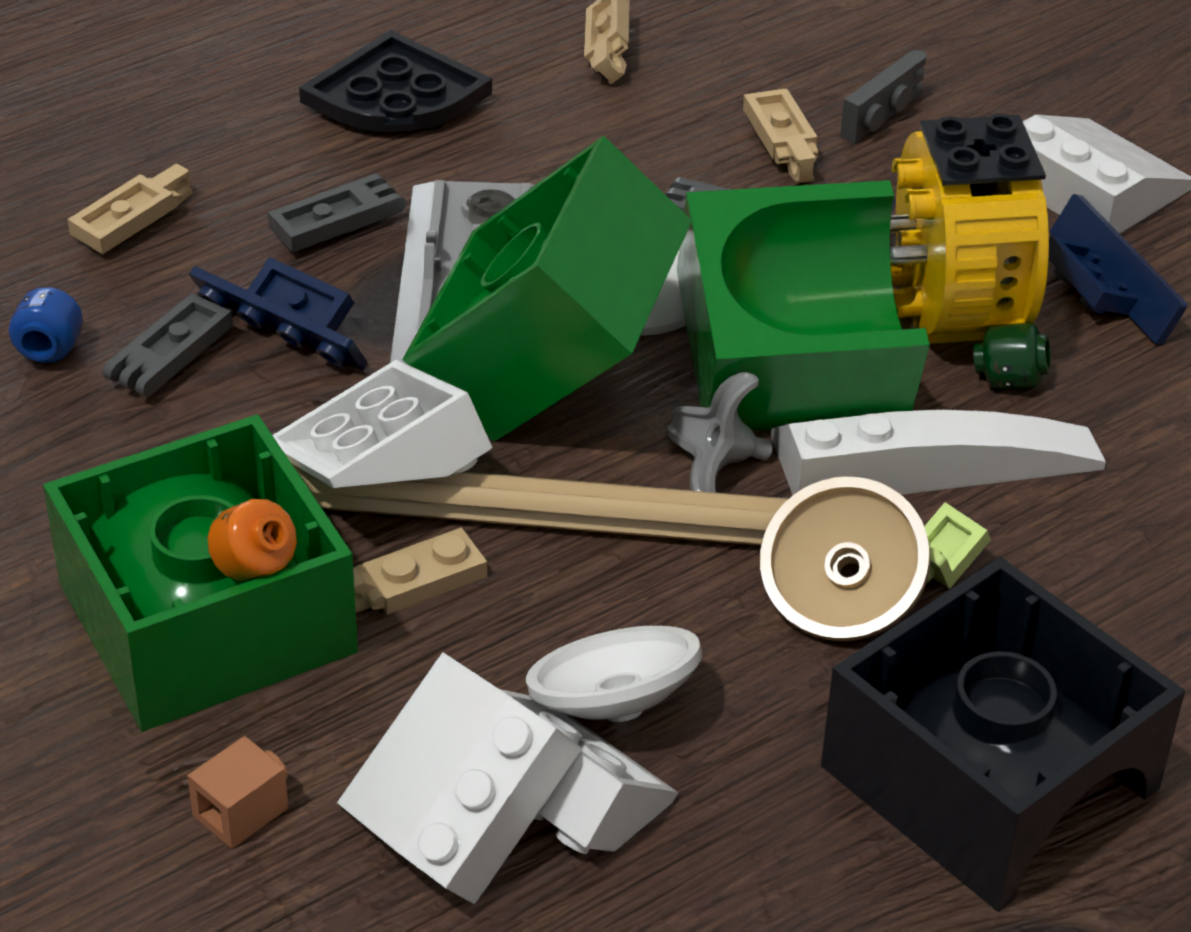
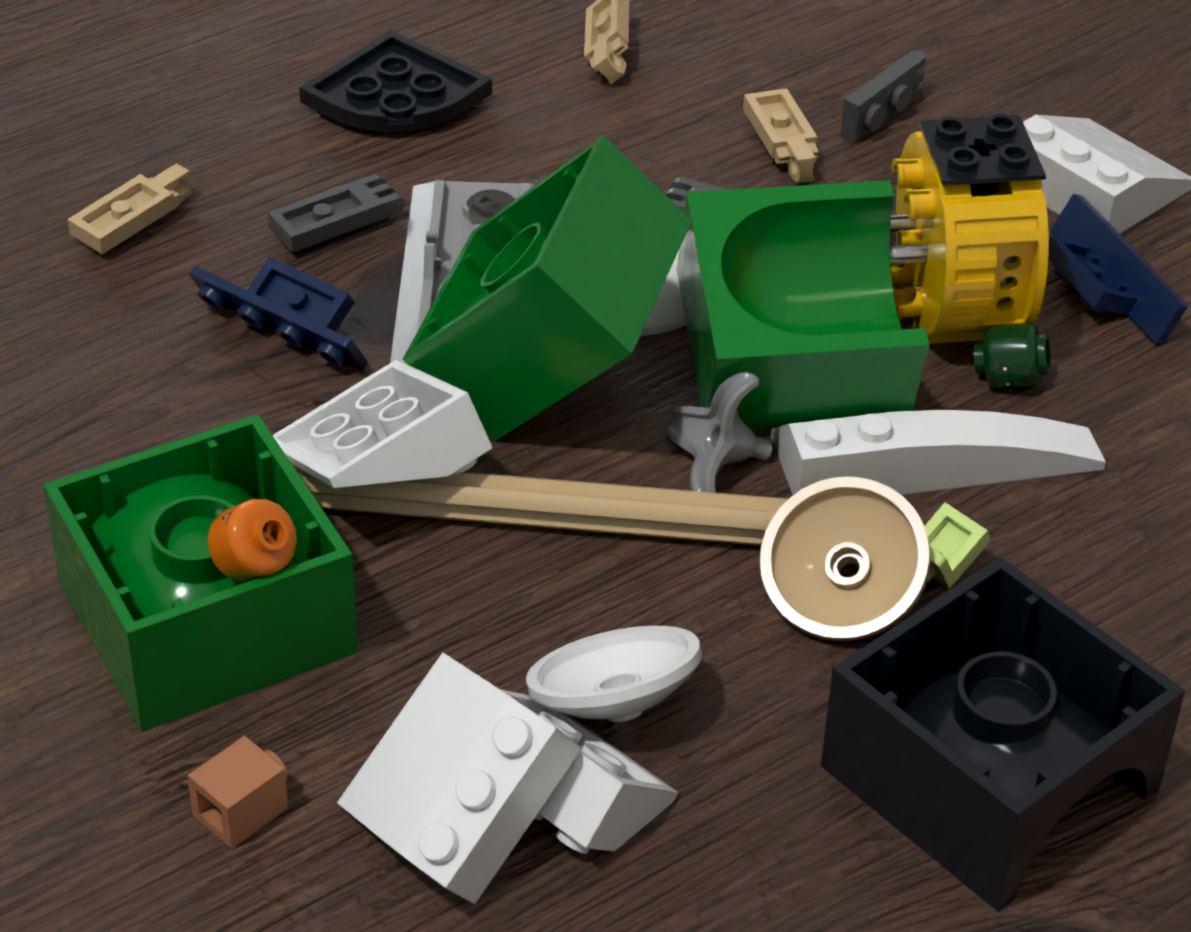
blue head [8,287,83,363] -> none
dark grey hinge [103,293,233,397] -> none
tan hinge [353,527,487,615] -> none

